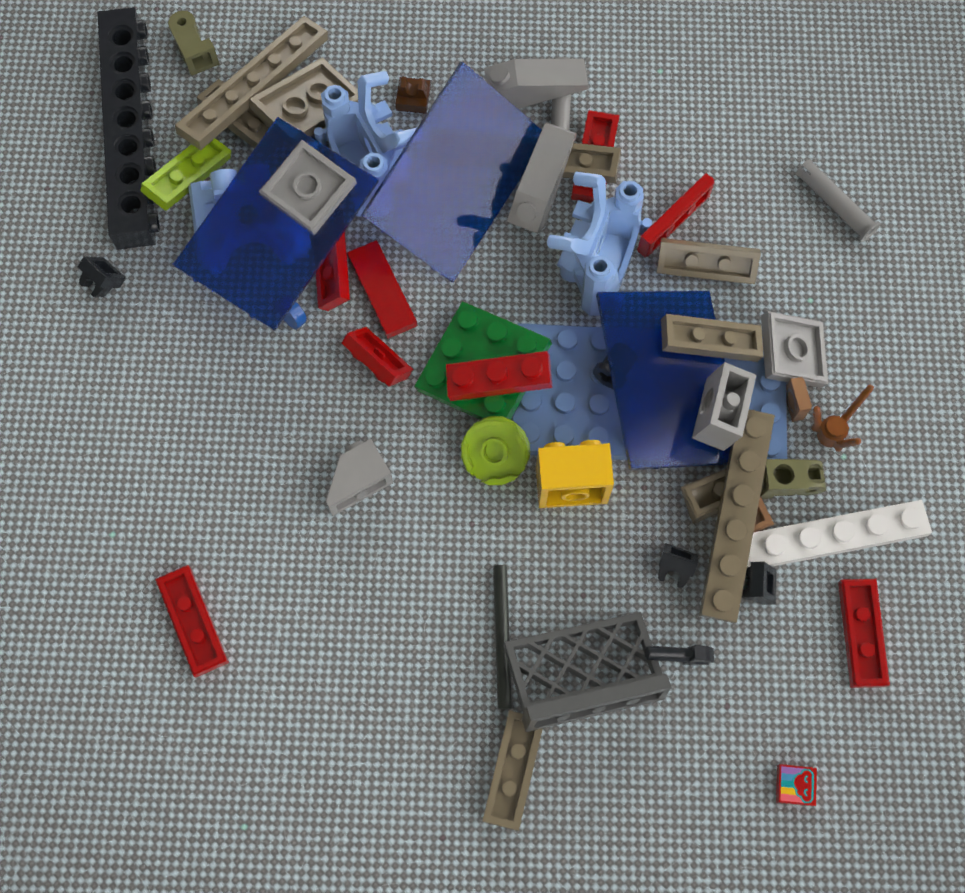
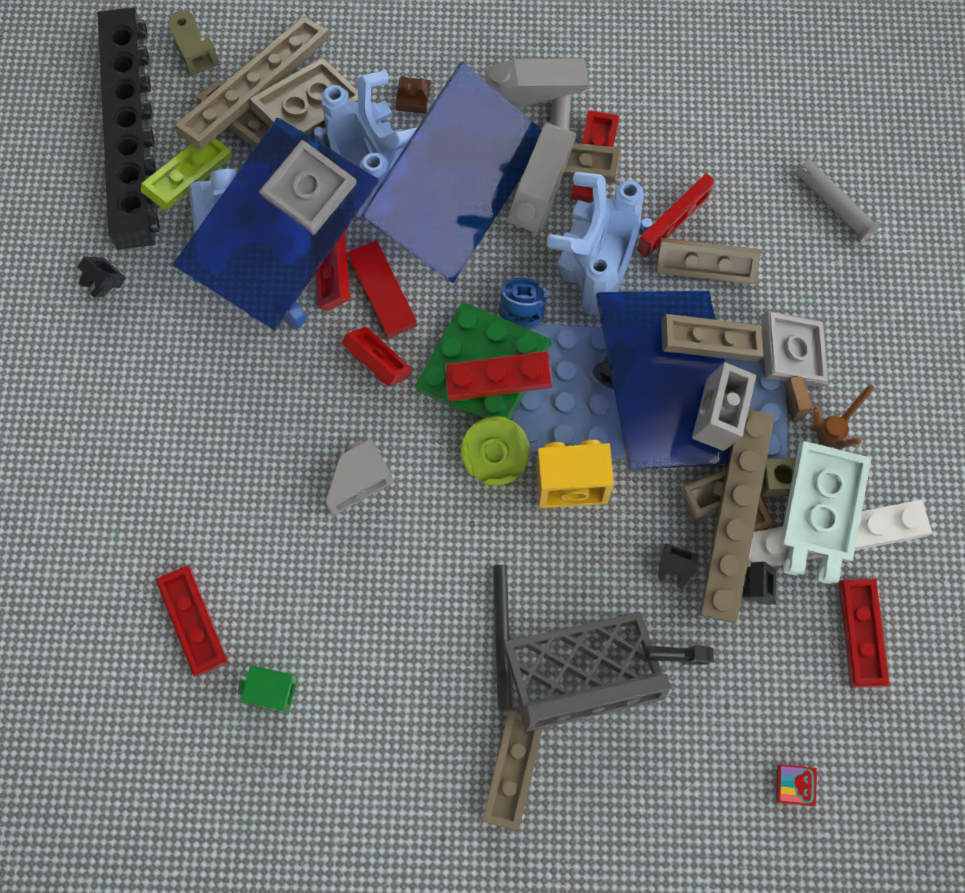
none -> green brick [238,665,298,715]
none -> blue wheel [498,277,548,327]
none -> light aqua tile [780,441,871,584]

